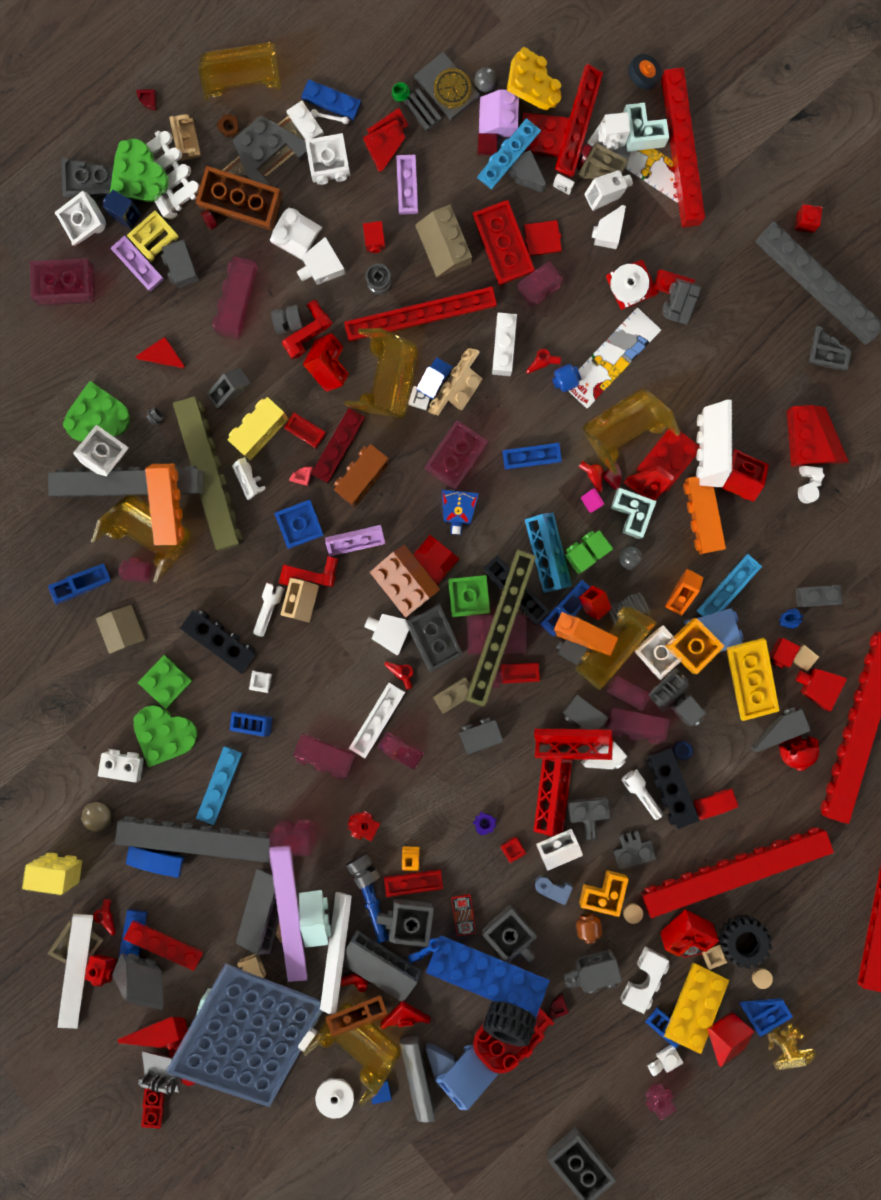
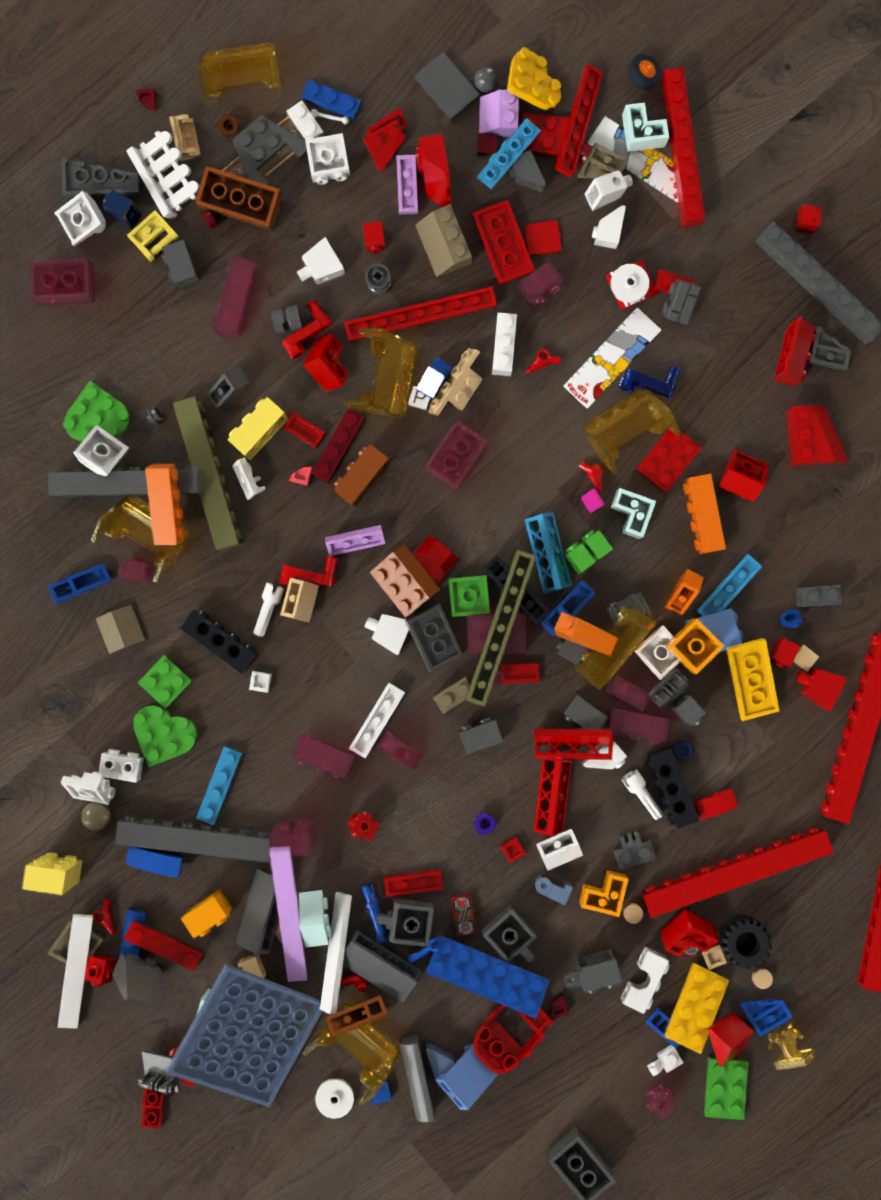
bright green plate [110,139,169,202] -> none
lavender plate [111,235,164,292] -> none
red slope [117,1017,188,1050] -> none
red tile [135,337,185,369] -> none
blue slope [229,711,273,737] -> none
white slope [270,208,322,260] -> none
blue plate [274,500,324,549] -> none
white tile [298,1027,318,1052] -> none
dark grey wheel [346,852,380,889] -> none
red tile [381,1001,431,1029] -> none
red animal [384,662,413,690] -> none
green plate [391,82,410,102] -> none
light orange leg [402,846,420,871] -> none
dark grey tile [403,88,441,132] -> none
clear yellow tile [434,68,471,108] -> none
blue torso [442,490,478,535] -> none
black tyre [482,1001,537,1046] -> none
blue plate [502,443,562,470] -> none
blue head [552,364,581,392] -> none
white tile [553,174,574,195] -> none
dark grey brick [567,796,610,840] -> none
dark orange head [576,913,602,944] -> none
red brick [579,585,612,620] -> none
white brick [597,112,630,150] -> none
dark red tile [602,462,622,490] -> none
dark grey piece [619,546,643,570] -> none
red wing [623,466,674,501] -> none
white slope [696,400,732,487] -> none
dark grey slope [751,706,811,752] -> none
red cylinder [779,736,819,771] -> none
white leg [798,466,825,504] -> none
none -> white plate [61,772,115,805]
none -> light orange brick [181,889,233,938]
none -> red wedge [416,134,452,207]
none -> clear blue beam [618,366,681,398]
none -> bright green plate [704,1056,748,1120]
none -> red slope [774,317,816,386]

